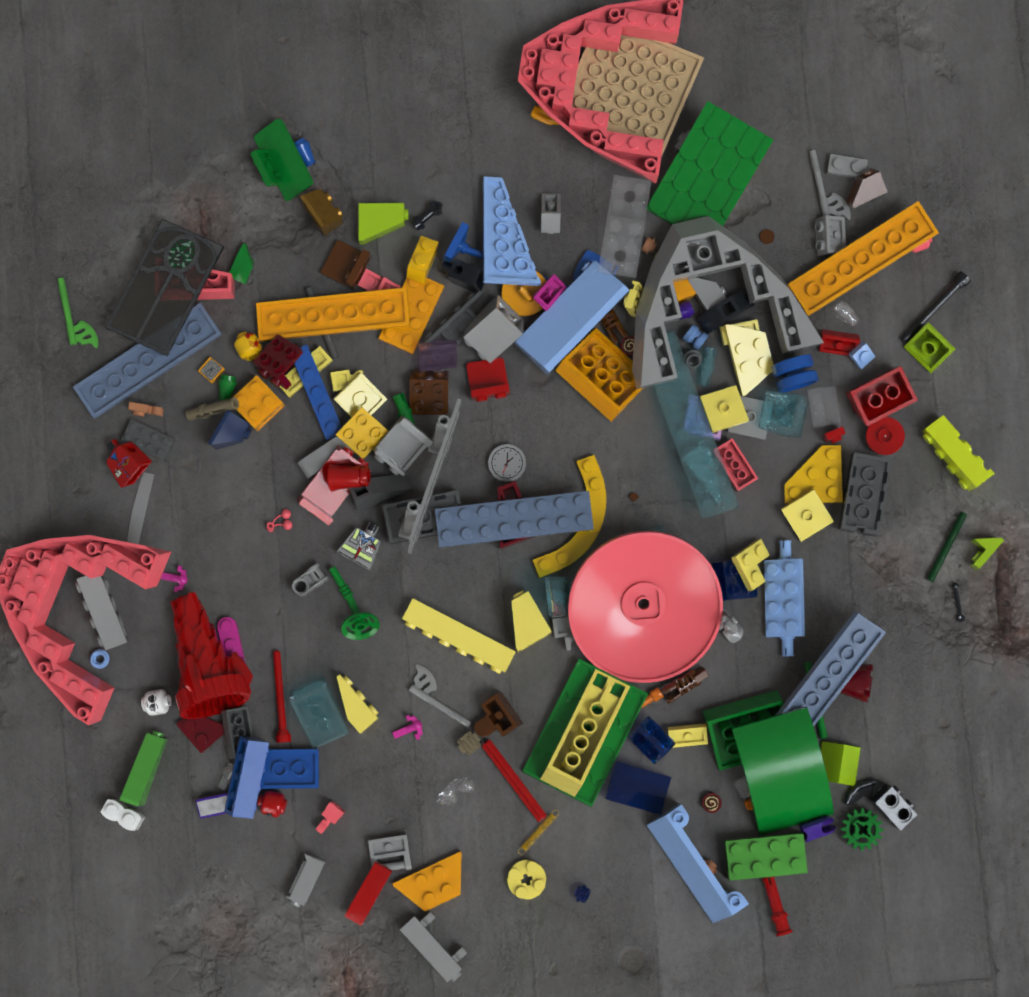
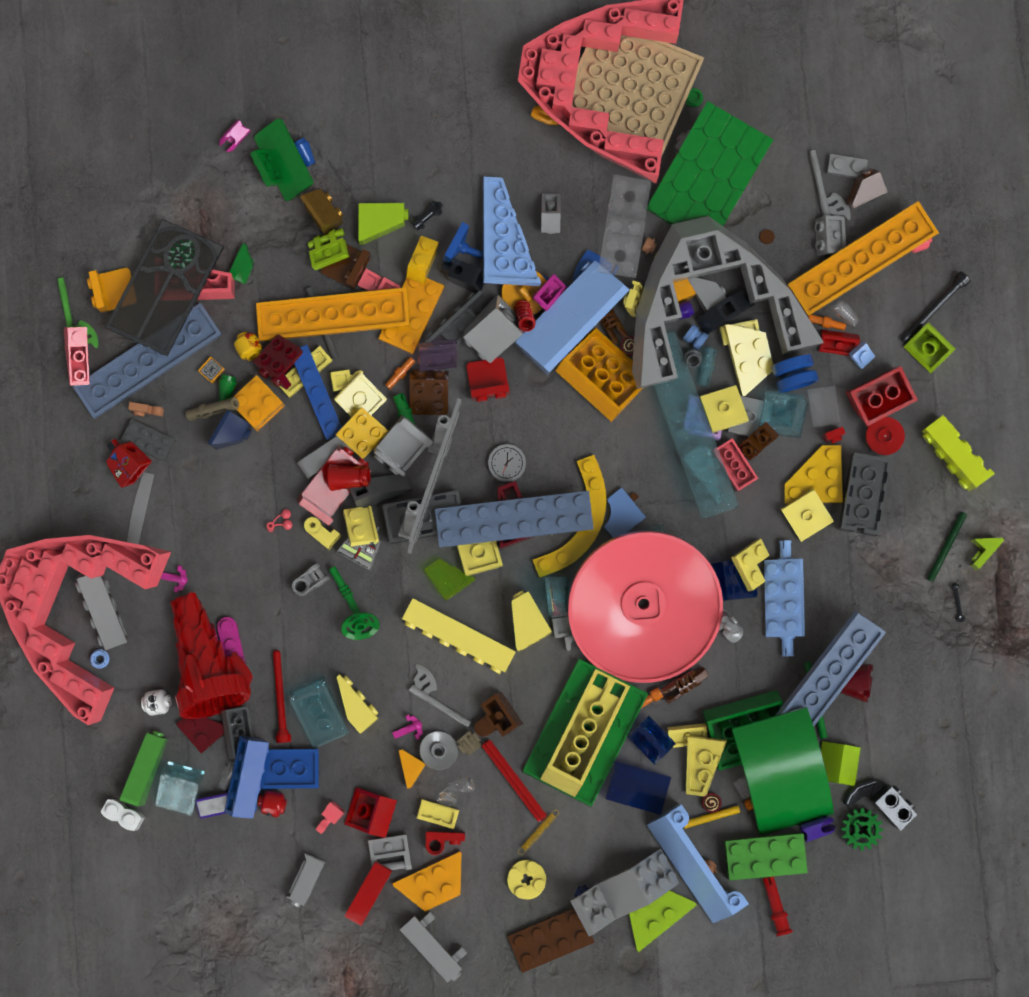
none -> coral slope [64,327,89,385]
none -> light orange bracket [87,268,137,313]
none -> clear light blue bracket [155,762,205,815]
none -> dark pink piece [219,119,251,152]
none -> light yellow leg [304,517,342,550]
none -> lime plate [308,228,349,270]
none -> light yellow plate [343,506,379,547]
none -> red slope [344,787,397,838]
none -> orange bar [385,357,416,390]
none -> light orange slope [399,750,426,789]
none -> light yellow plate [417,799,459,829]
none -> light grey dish [419,732,458,770]
none -> clear neon green wing [423,559,476,602]
none -> red plate [426,831,465,855]
none -> light yellow plate [457,541,503,576]
none -> reddish brown plate [507,908,595,973]
none -> red piece [514,300,536,332]
none -> light grey bracket [570,849,679,936]
none -> medium blue tile [604,488,646,538]
none -> lime wing [629,890,697,952]
none -> yellow bar [684,805,740,829]
none -> green plate [686,88,703,107]
none -> light yellow wing [686,735,727,796]
none -> reddish brown slope [738,422,779,461]
none -> orange bar [808,315,846,331]

